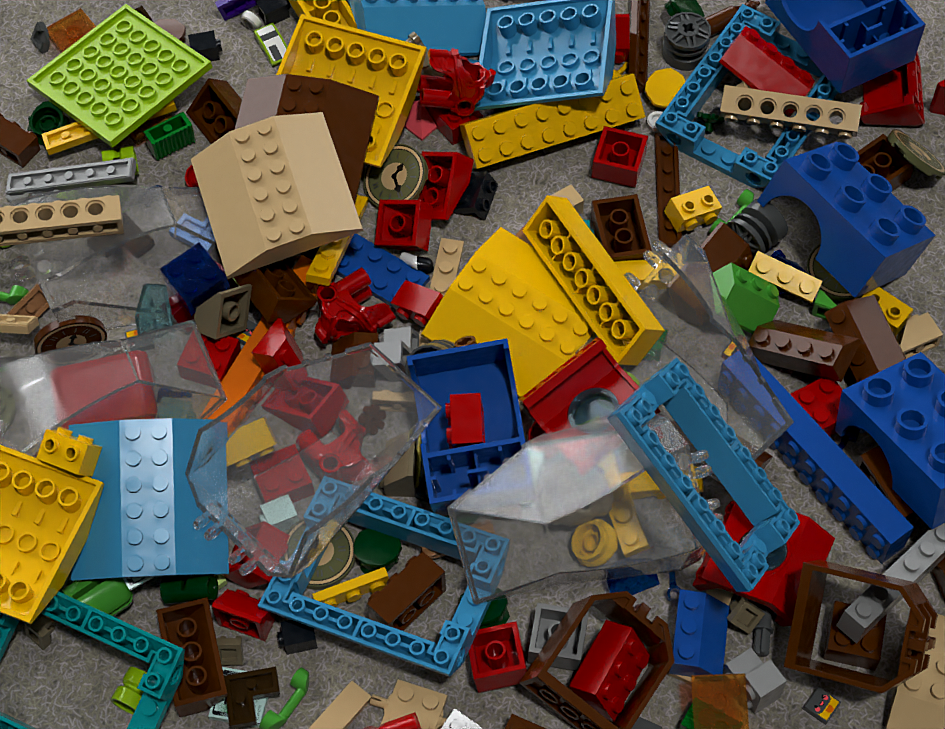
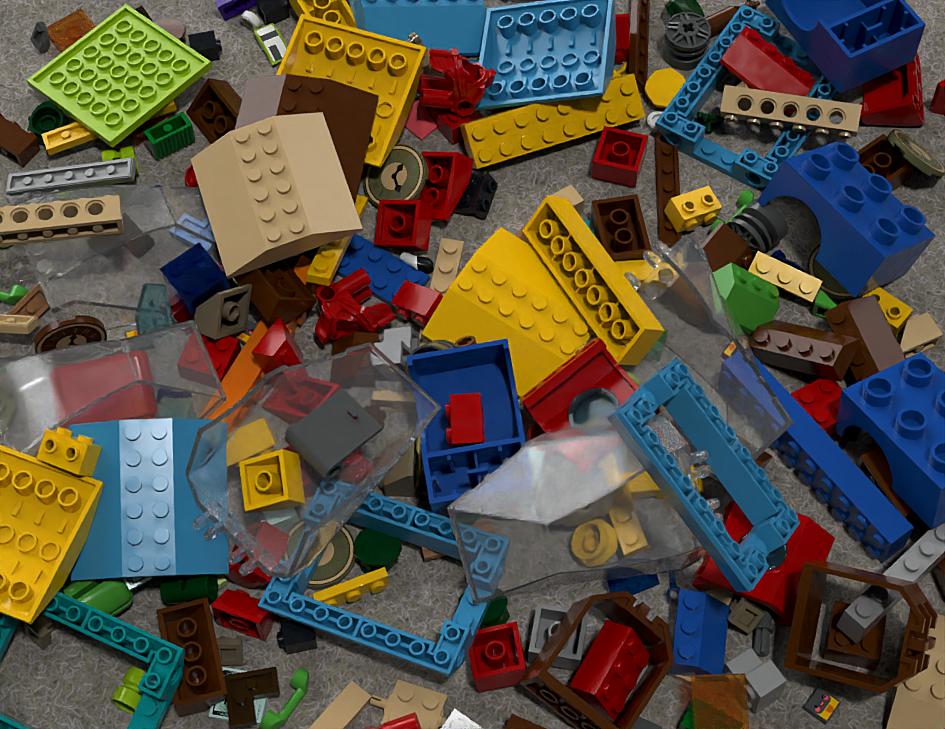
reddish brown brick [367,552,446,631] -> none
none -> yellow slope [239,449,305,512]
none -> dark grey door [285,388,383,482]

